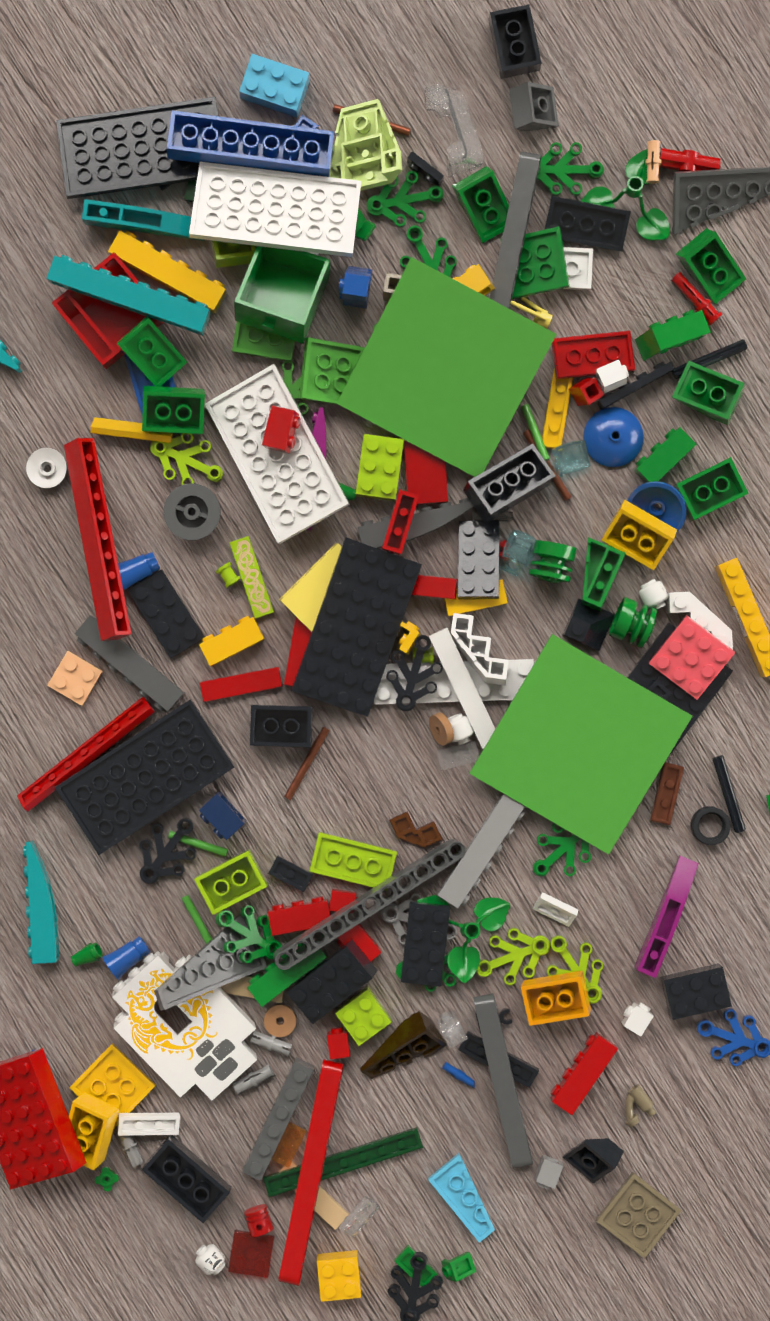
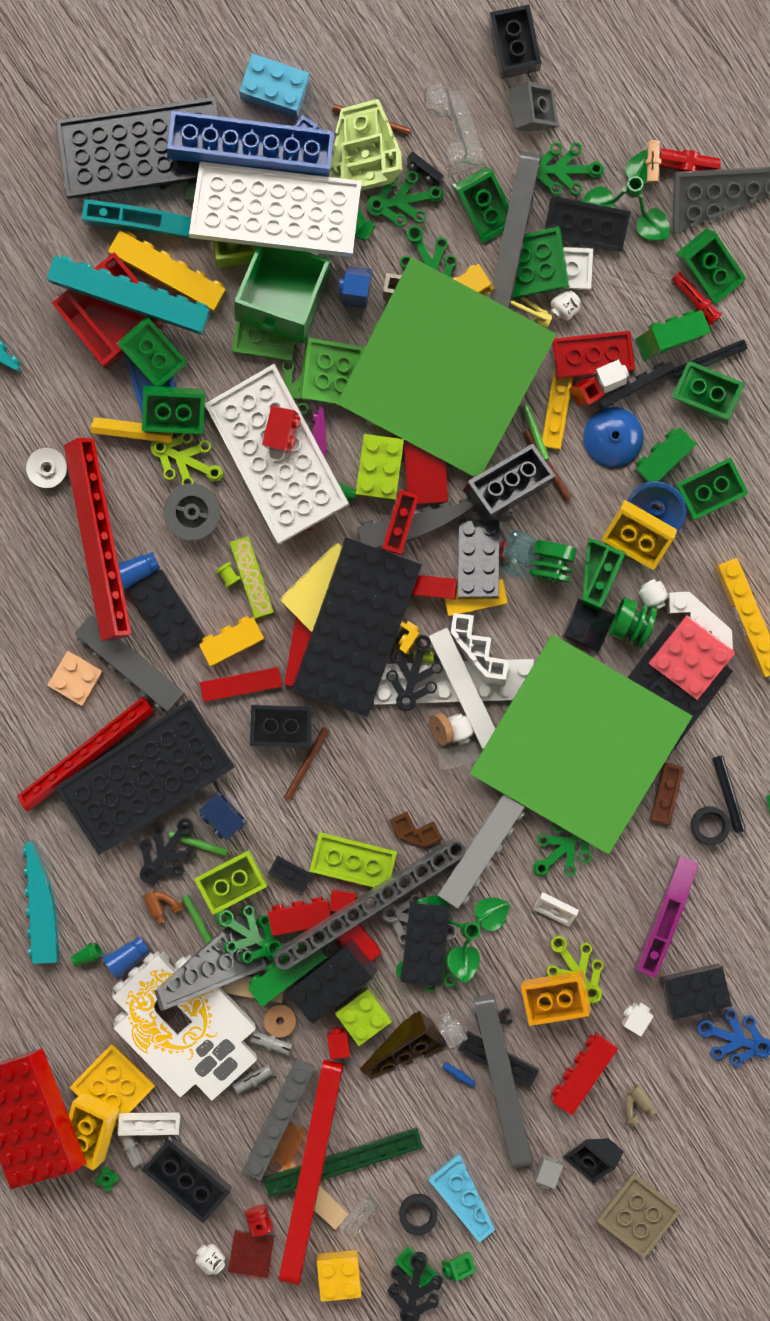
lime plant [477,927,550,985] -> none
clear light blue piece [551,440,590,478] -> none
none -> dark orange plant [142,890,184,924]
none -> black tyre [399,1193,437,1235]
none -> white head [551,291,581,321]

